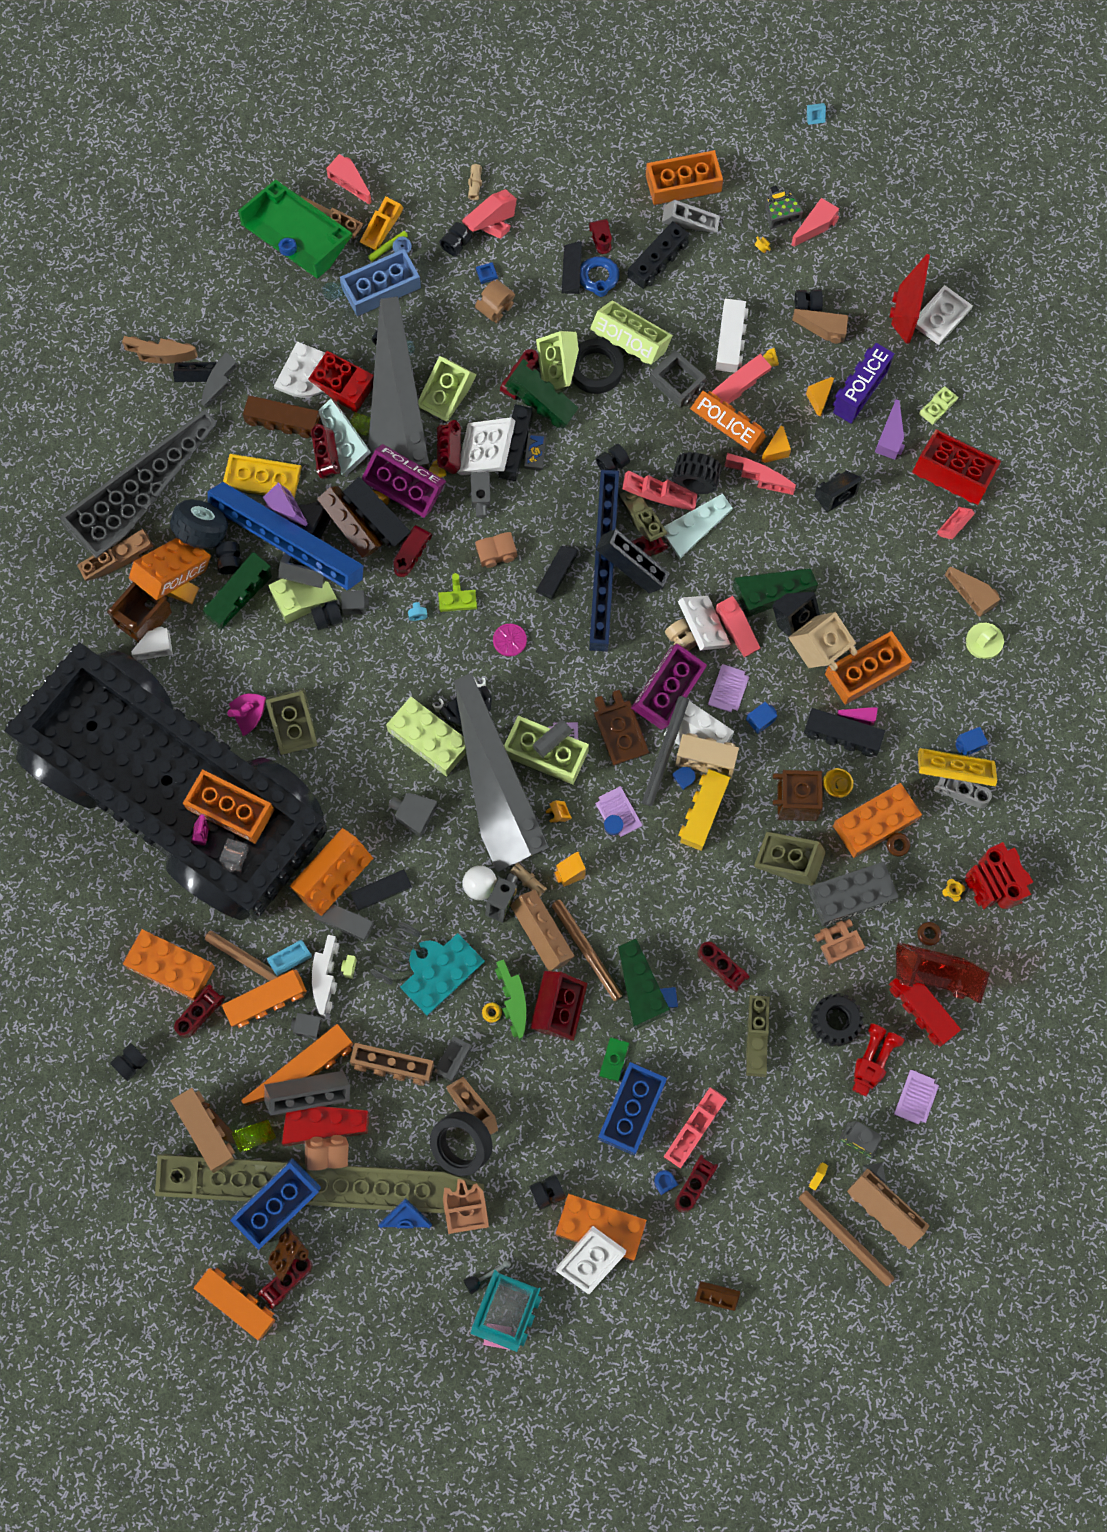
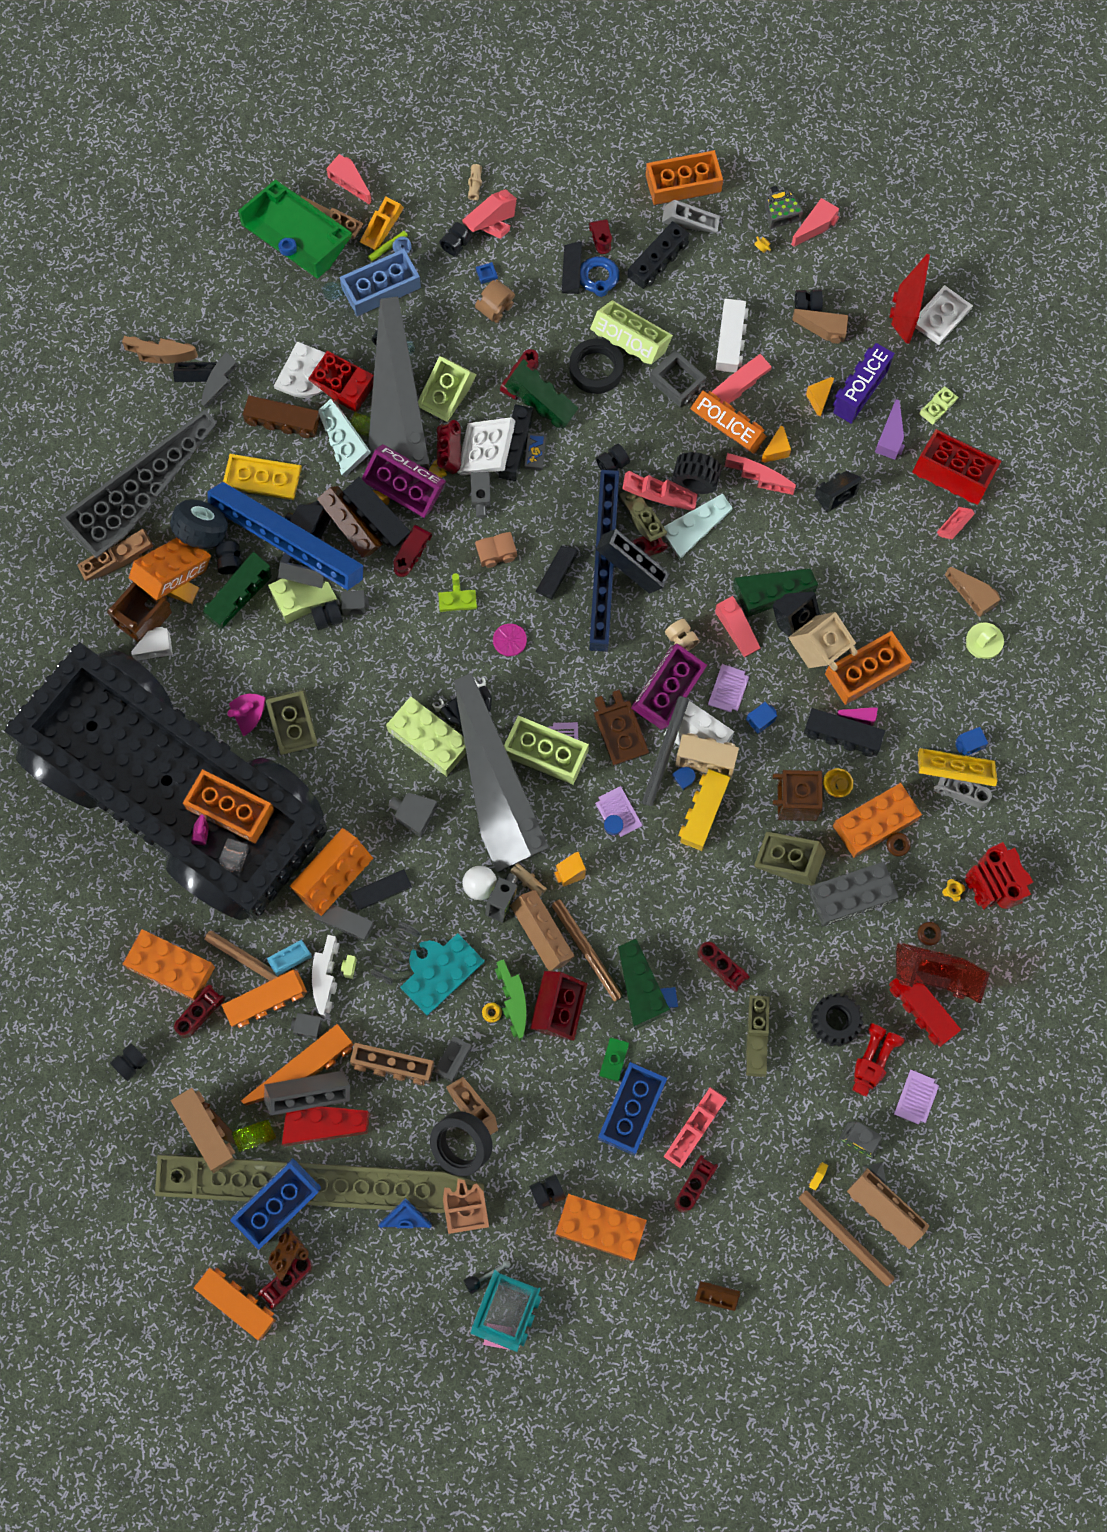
medium lavender slope [263,482,308,526] -> none
nougat brick [305,1135,349,1170] -> none
dark red piece [311,424,341,479] -> none
medium azure tile [408,602,428,621] -> none
dark grey axle [532,719,572,758] -> none
yellowish green slope [536,331,579,390] -> none
light orange tile [546,800,572,823] -> none
white plate [556,1226,626,1294] -> none
blue tile [654,1170,679,1195] -> none
white plate [678,596,730,651] -> none
yellow tile [763,348,779,367] -> none
medium azure tile [807,103,826,125] -> none
nougat plate [814,919,865,965] -> none

